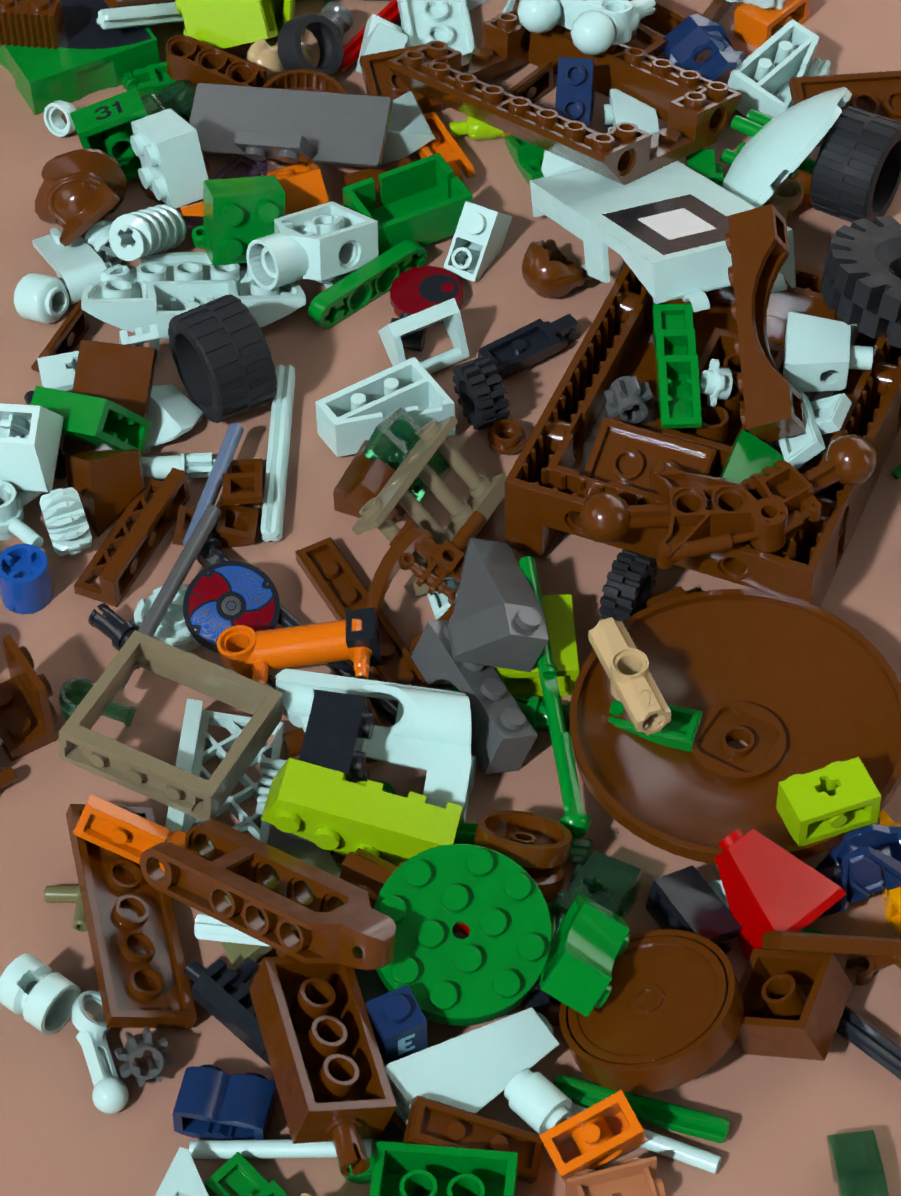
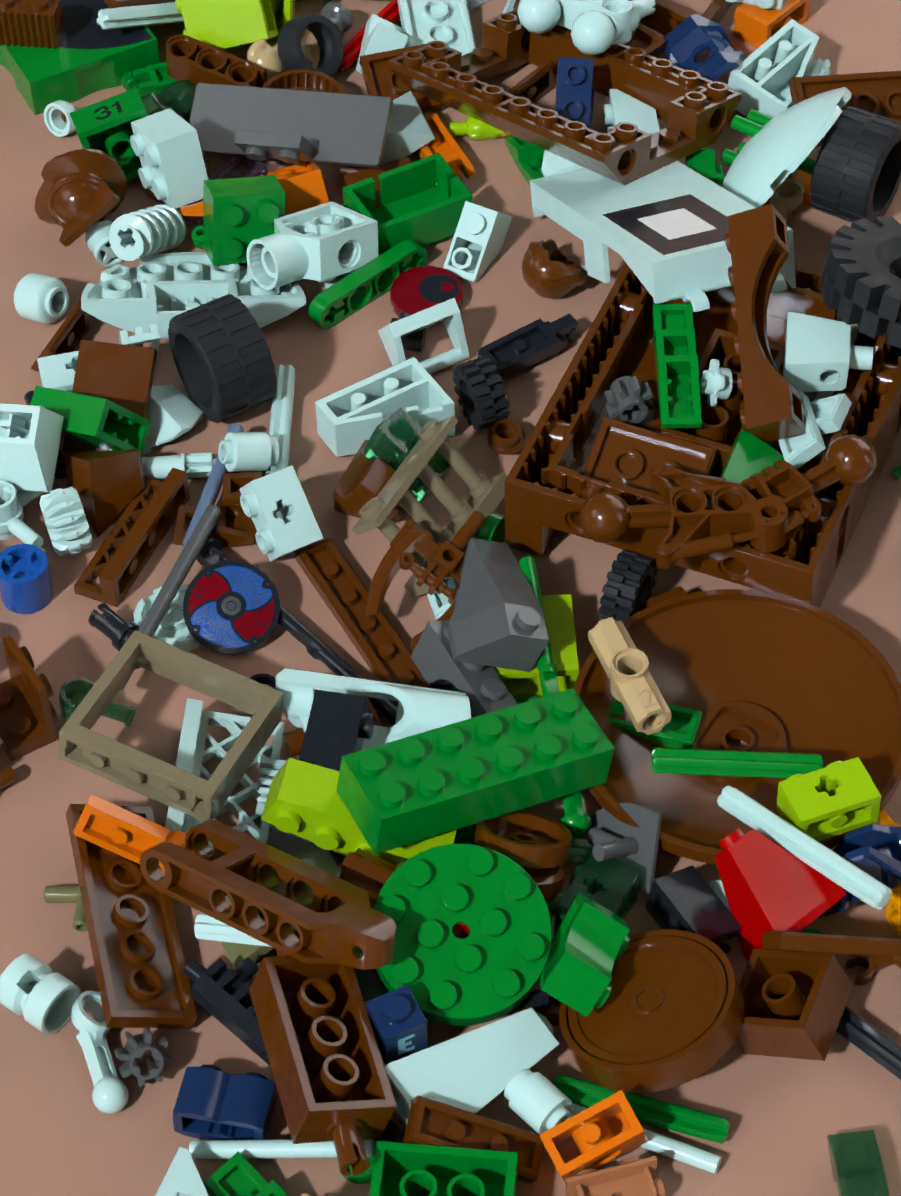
light aqua door [32,227,112,306] -> none
orange piece [216,607,382,684] -> none
none -> light aqua brick [218,432,279,472]
none -> light aqua brick [239,465,323,562]
none -> green brick [336,688,615,854]
none -> green tile [477,512,505,543]
none -> dark grey shield [587,802,662,895]
none -> green axle [651,748,823,779]
none -> light aqua axle [717,786,892,910]

